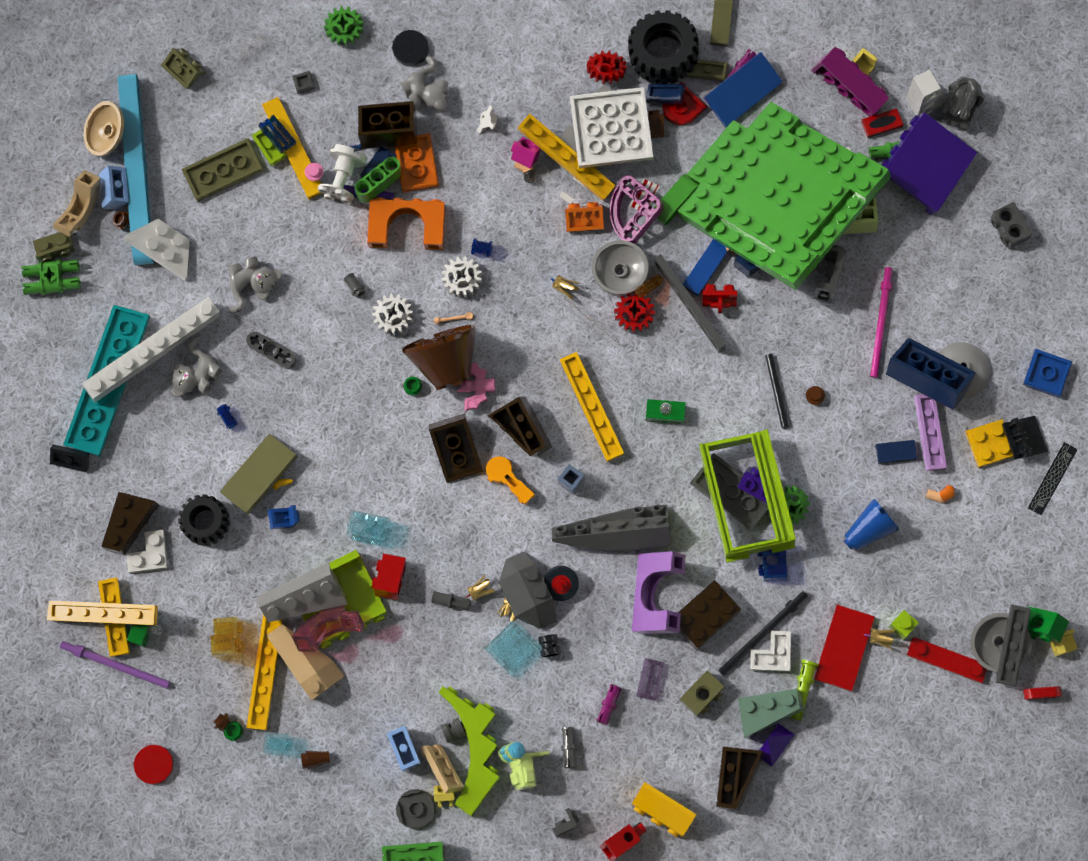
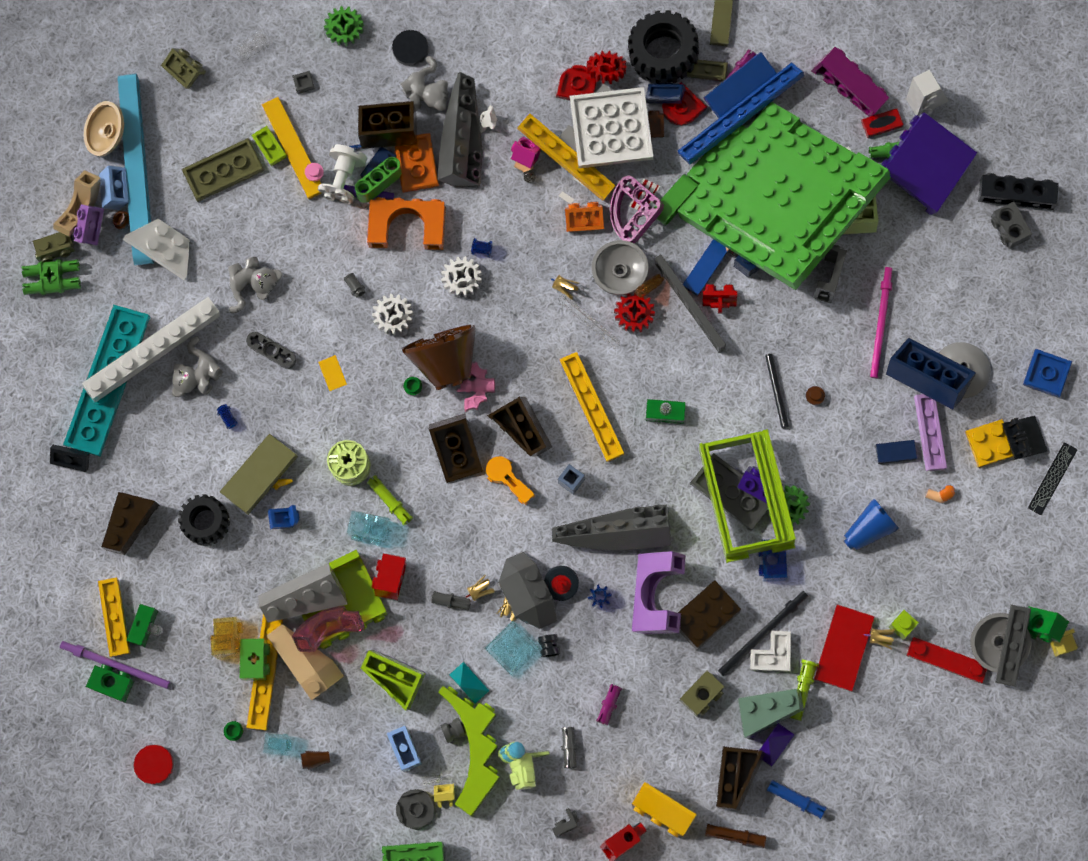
yellow plate [47,601,158,626] -> none
white plate [127,530,168,573] -> none
reddish brown plate [213,713,231,731] -> none
tile [258,115,296,154] -> none
tan plate [421,744,464,793] -> none
light nougat hinge [434,312,473,324] -> none
clear purple tile [636,658,664,701] -> none
light yellow panel [852,48,878,75] -> none
dark grey piece [941,77,985,130] -> none
red beam [1023,686,1062,700] -> none
none -> medium lavender bracket [74,204,104,245]
none -> green brick [85,664,135,703]
none -> bright green brick [240,639,270,681]
none -> yellow sticker [318,355,347,391]
none -> yellowish green wheel [327,440,371,486]
none -> lime wedge [361,650,425,711]
none -> lime pin [367,475,413,526]
none -> dark grey wedge [437,72,483,187]
none -> teal slope [449,662,489,704]
none -> red tile [556,65,596,100]
none -> clear blue gear [588,584,612,610]
none -> blue tile [678,62,804,165]
none -> reddish brown pin [705,823,767,848]
none -> blue pin [767,779,826,819]
none -> black brick [978,173,1059,210]

